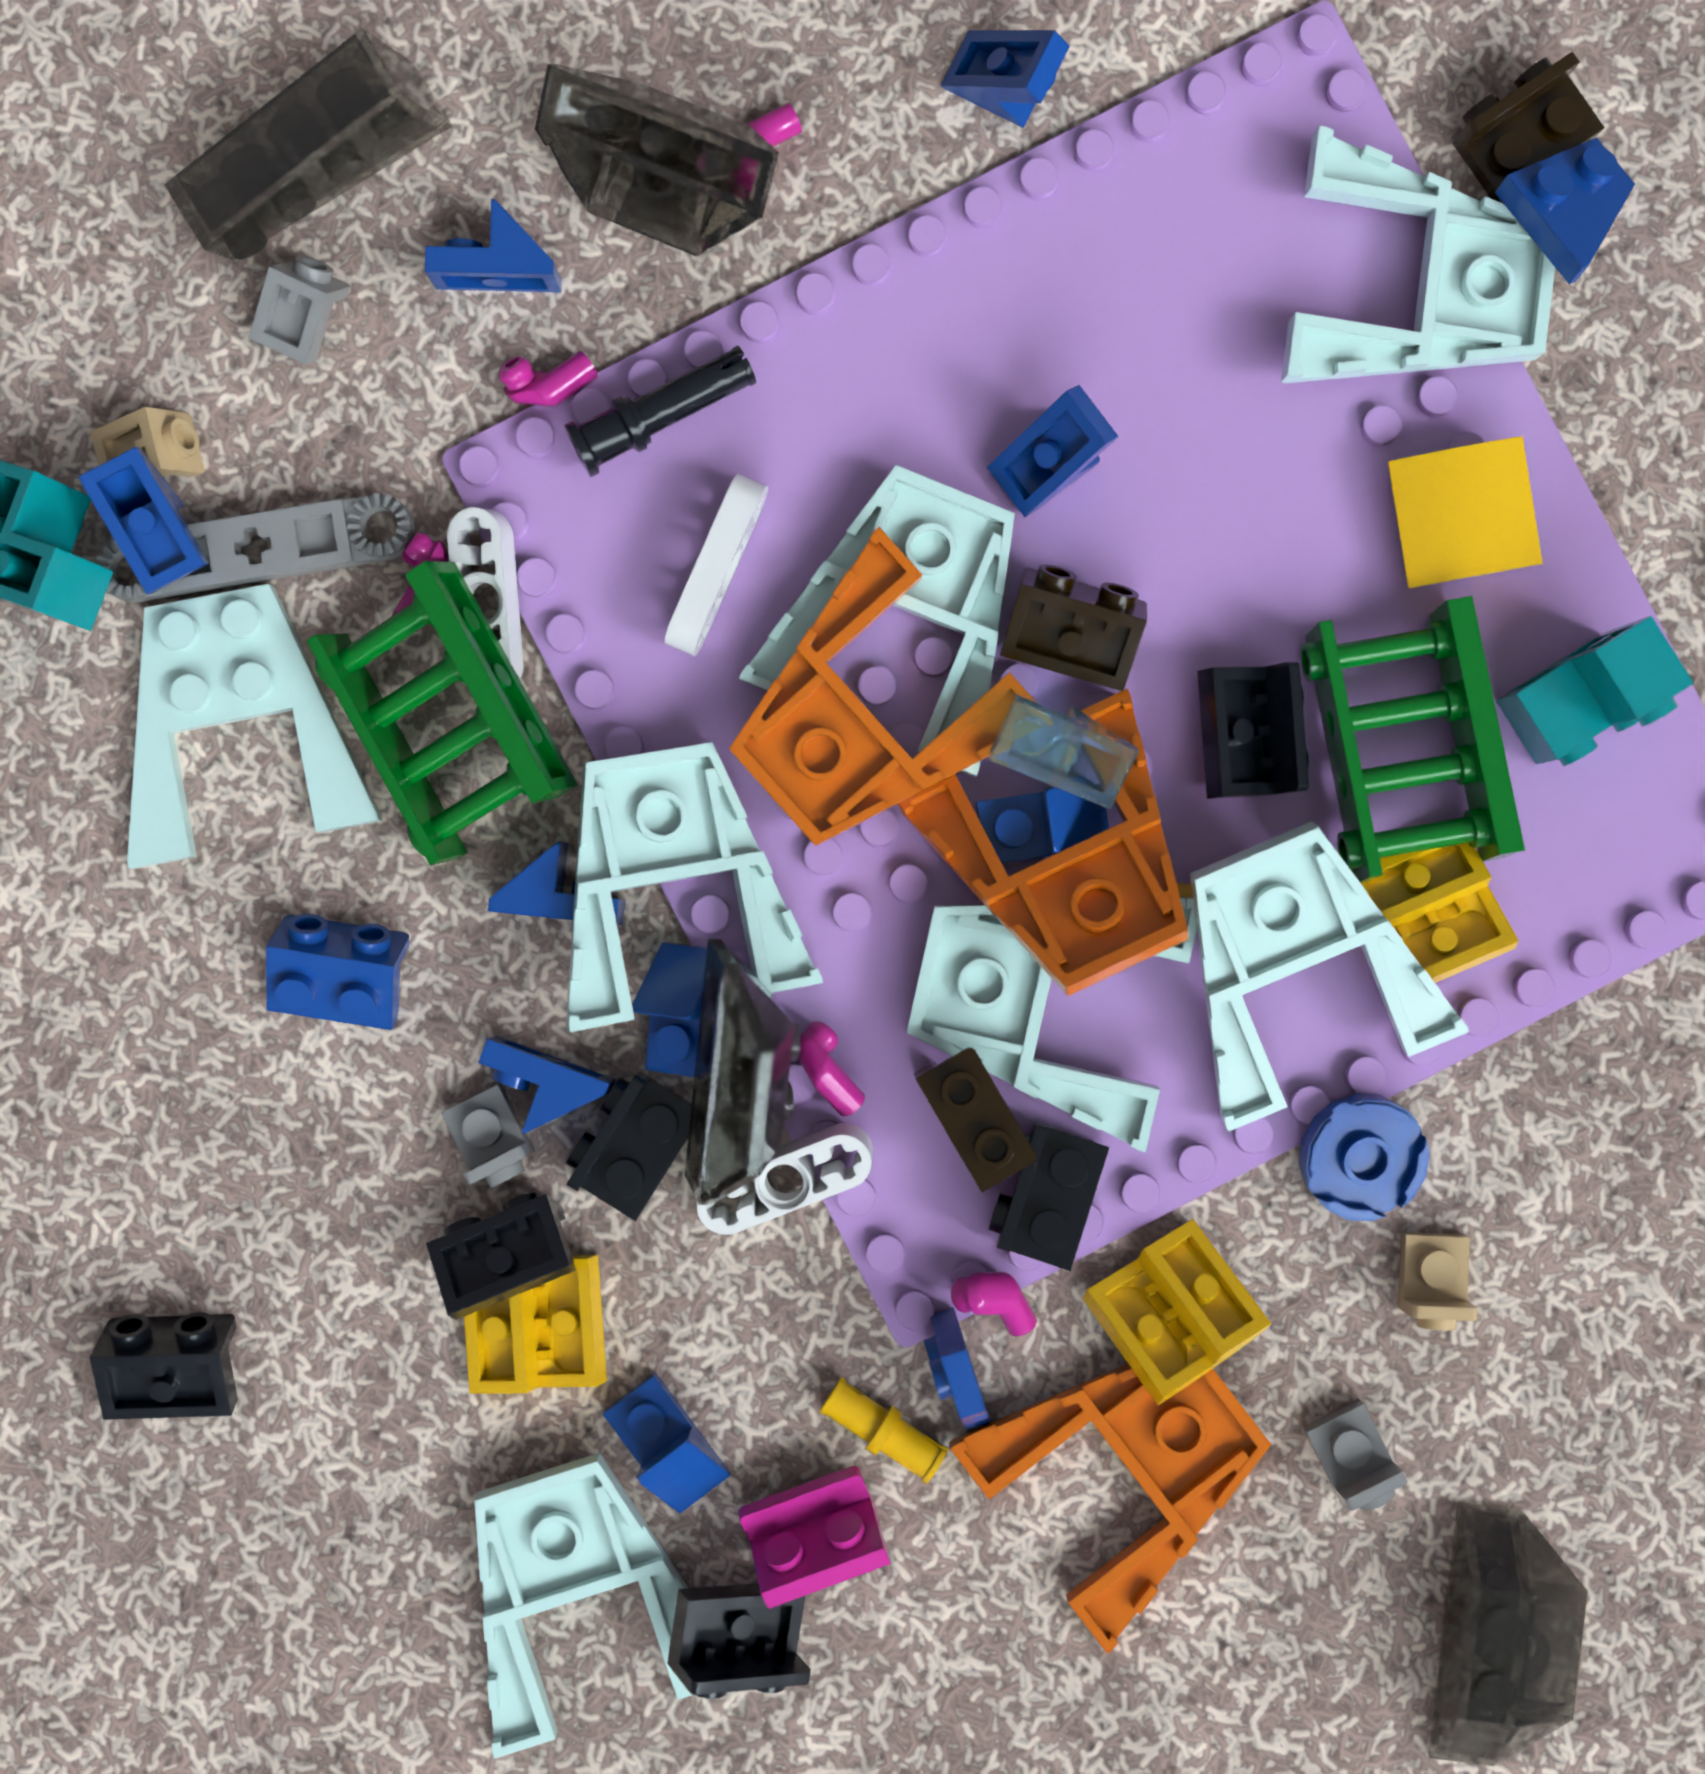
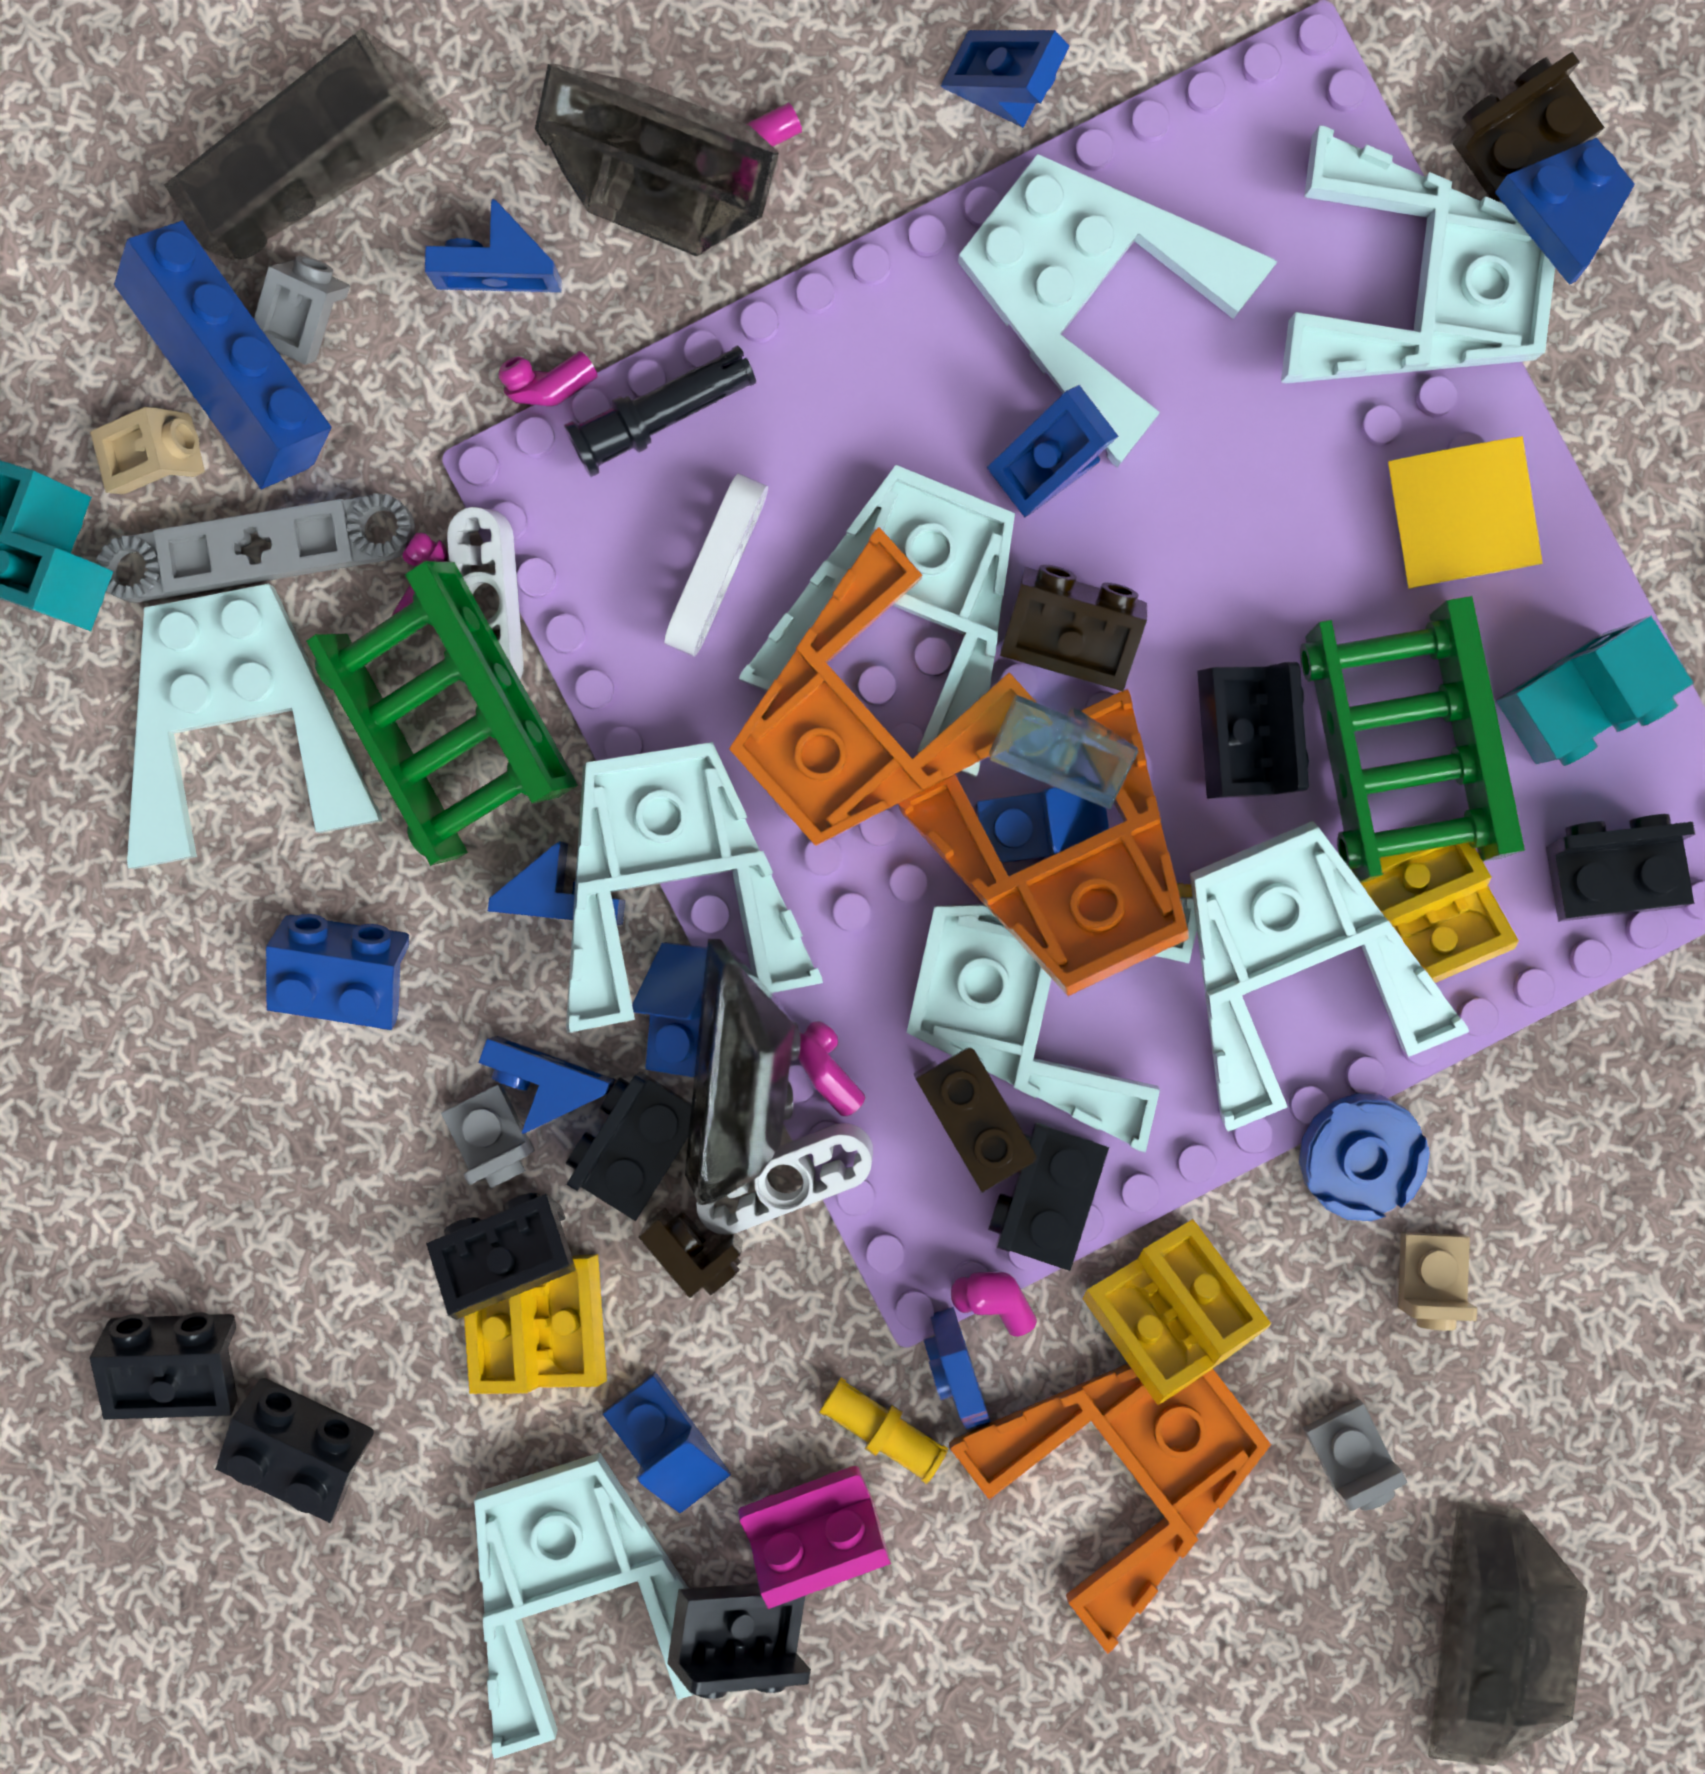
blue slope [78,446,209,594] -> none
none -> blue brick [114,220,332,489]
none -> black bracket [215,1378,374,1524]
none -> dark brown bracket [638,1207,743,1299]
none -> light aqua wing [958,154,1277,467]
none -> black bracket [1546,814,1696,922]

